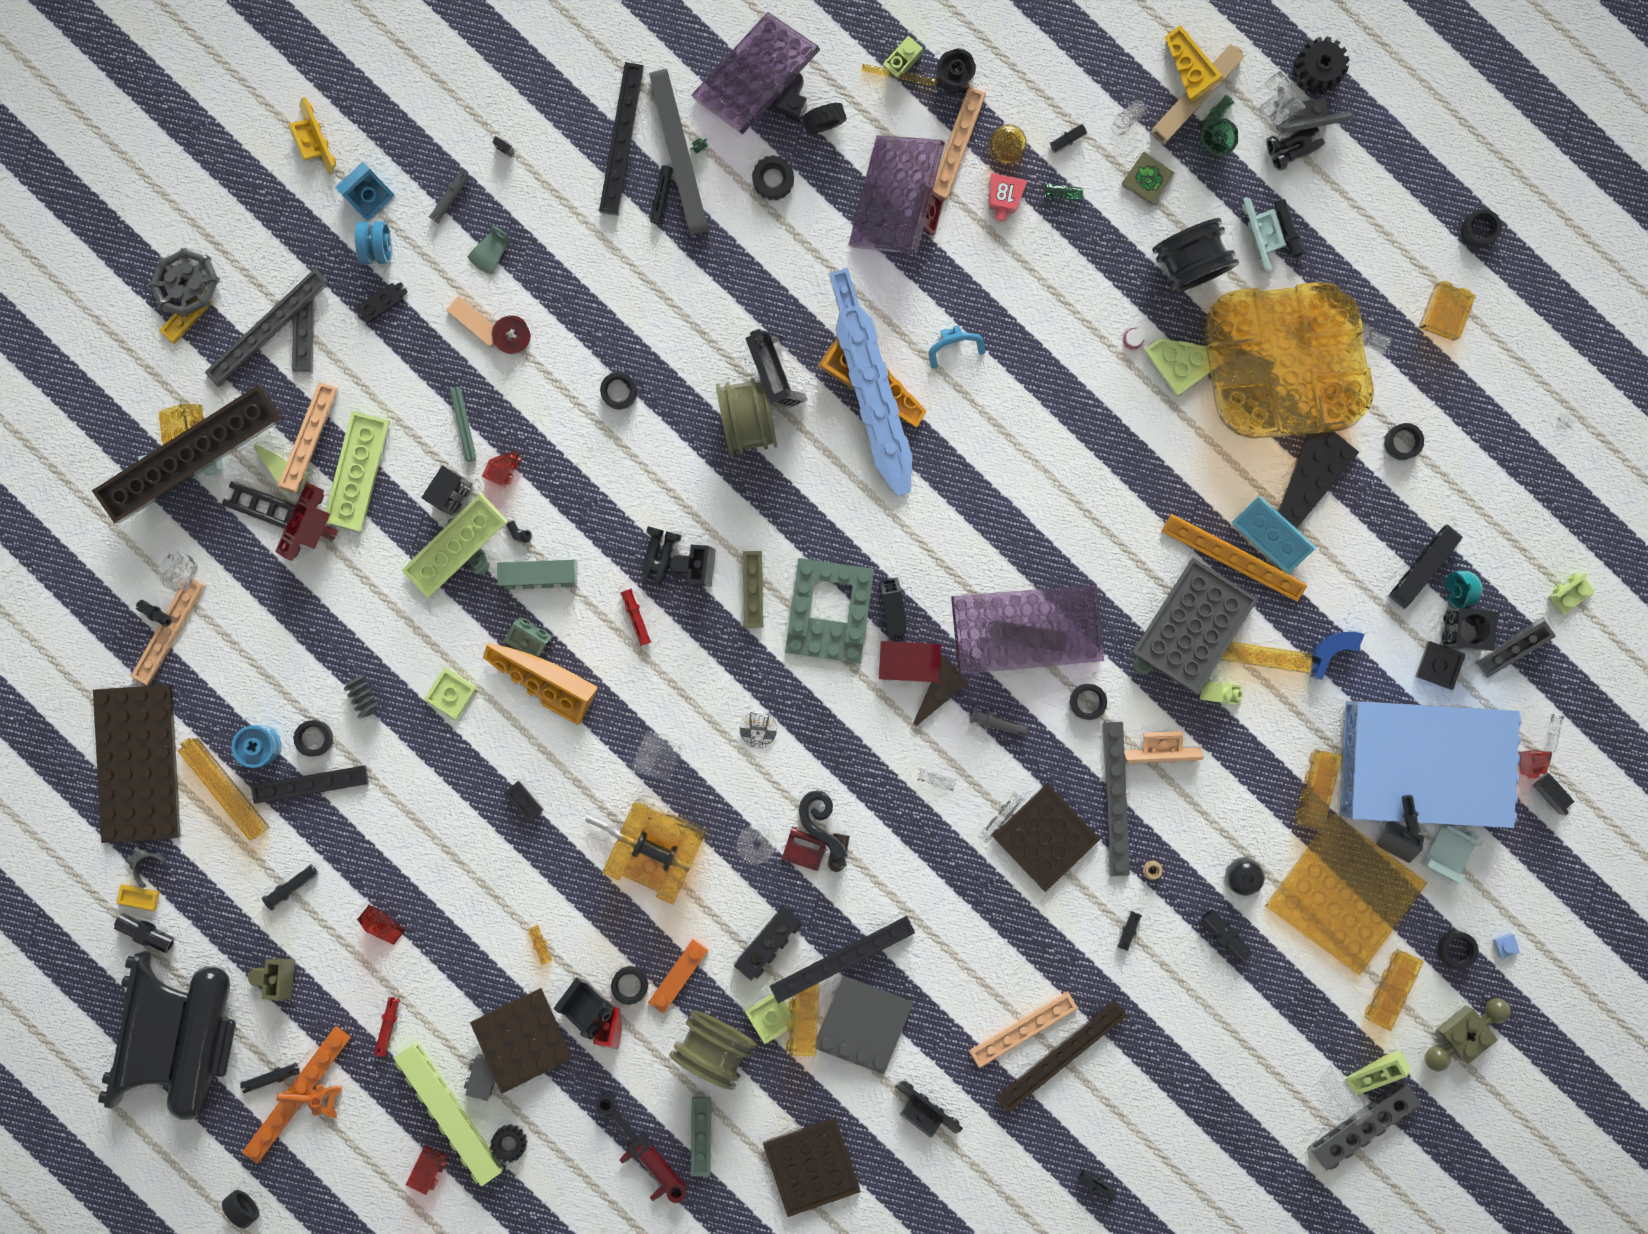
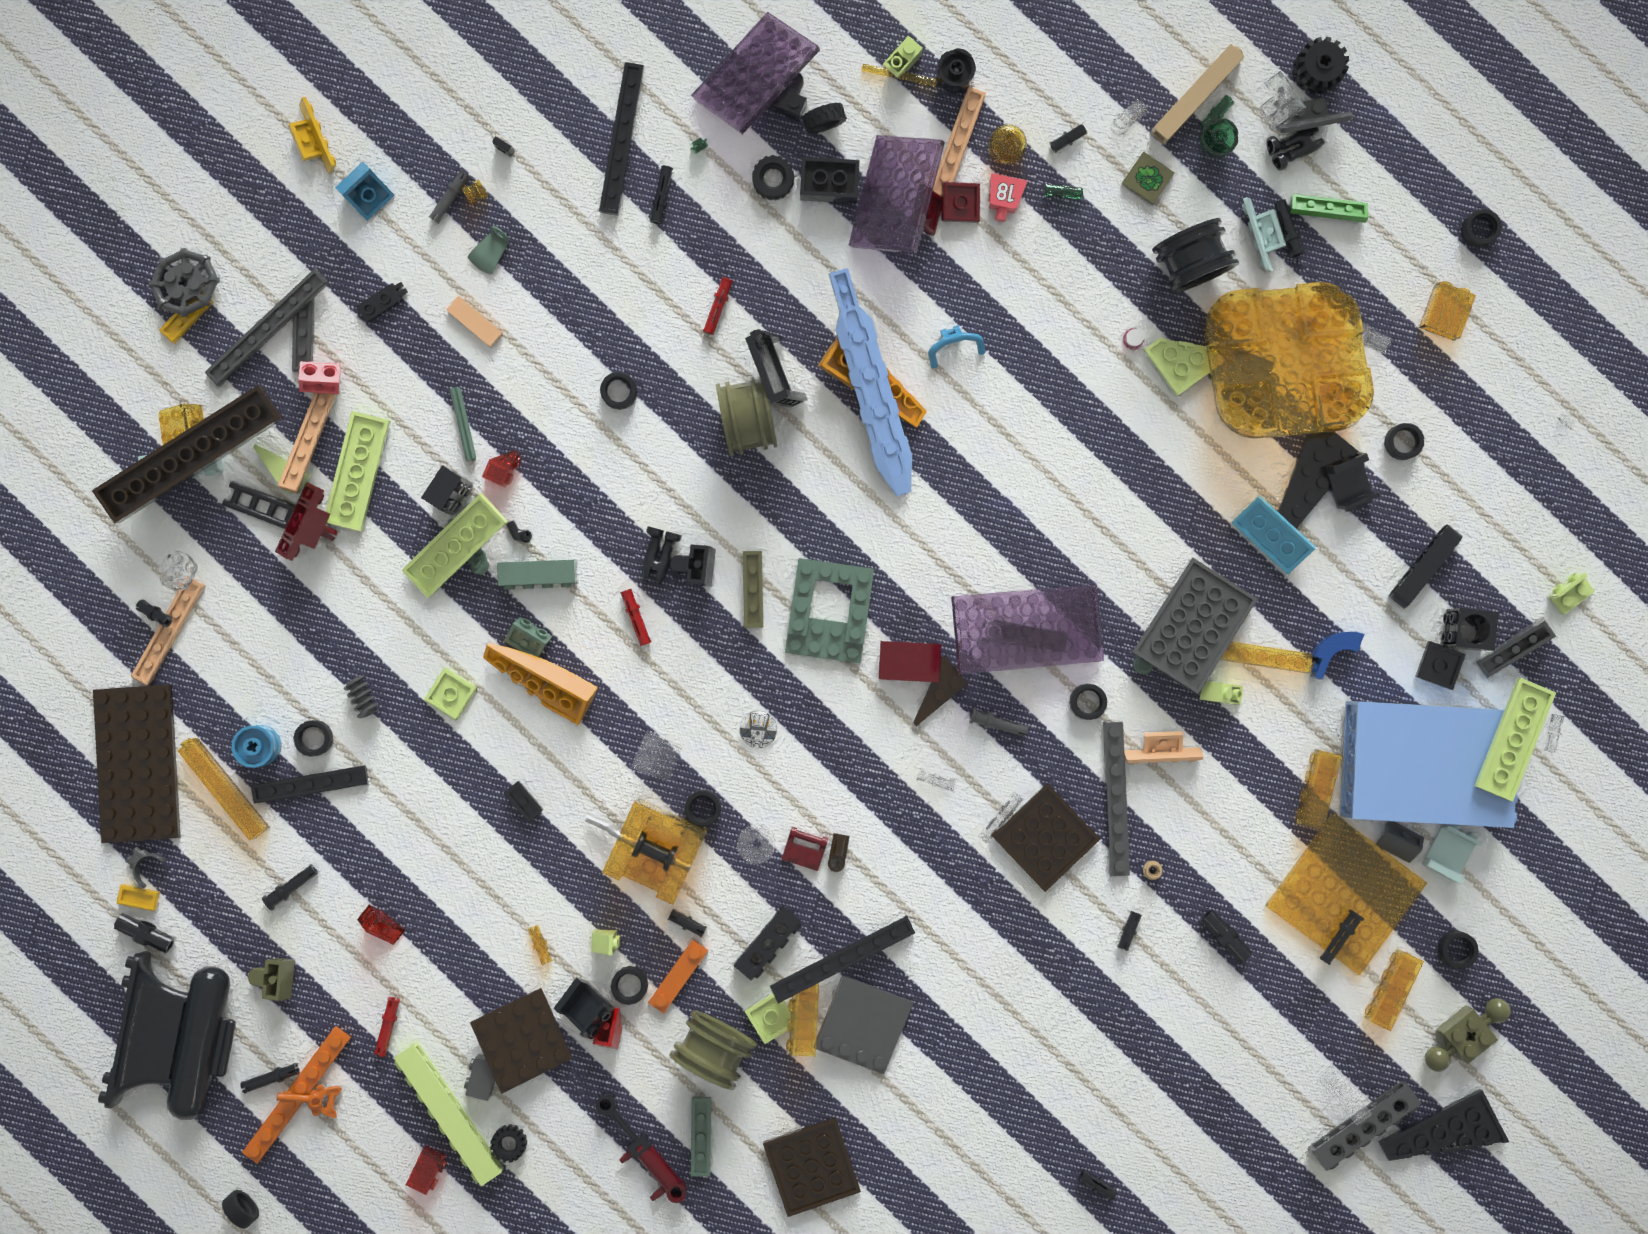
dark azure wheel [355,221,392,265] -> none
dark red plate [491,315,531,354] -> none
dark grey beam [649,68,709,236] -> none
black plant [799,790,848,868] -> none
black slope [879,577,908,637] -> none
black bracket [895,1081,963,1138] -> none
light nougat tile [969,991,1078,1068] -> none
dark brown plate [995,1000,1127,1113] -> none
light orange tile [1161,514,1307,602] -> none
yellow wing [1165,25,1224,103] -> none
black cylinder [1225,857,1265,896] -> none
yellowish green slope [1345,1050,1410,1096] -> none
black axle [1402,794,1420,835] -> none
teal cylinder [1445,571,1483,609] -> none
light blue plate [1493,933,1520,958] -> none
clear red slope [1518,750,1552,778] -> none
black panel [1532,772,1575,815] -> none
none -> coral brick [299,362,341,394]
none -> clear yellow wheel [462,179,488,205]
none -> yellowish green slope [591,929,620,955]
none -> black pin [667,909,707,937]
none -> black tyre [685,790,721,827]
none -> red pin [703,277,733,335]
none -> black brick [800,157,860,204]
none -> dark red plate [941,182,980,223]
none -> bright green plate [1290,194,1368,223]
none -> black pin [1320,909,1365,965]
none -> black panel [1324,452,1380,512]
none -> black wing [1378,1089,1509,1161]
none -> yellowish green plate [1474,678,1556,802]

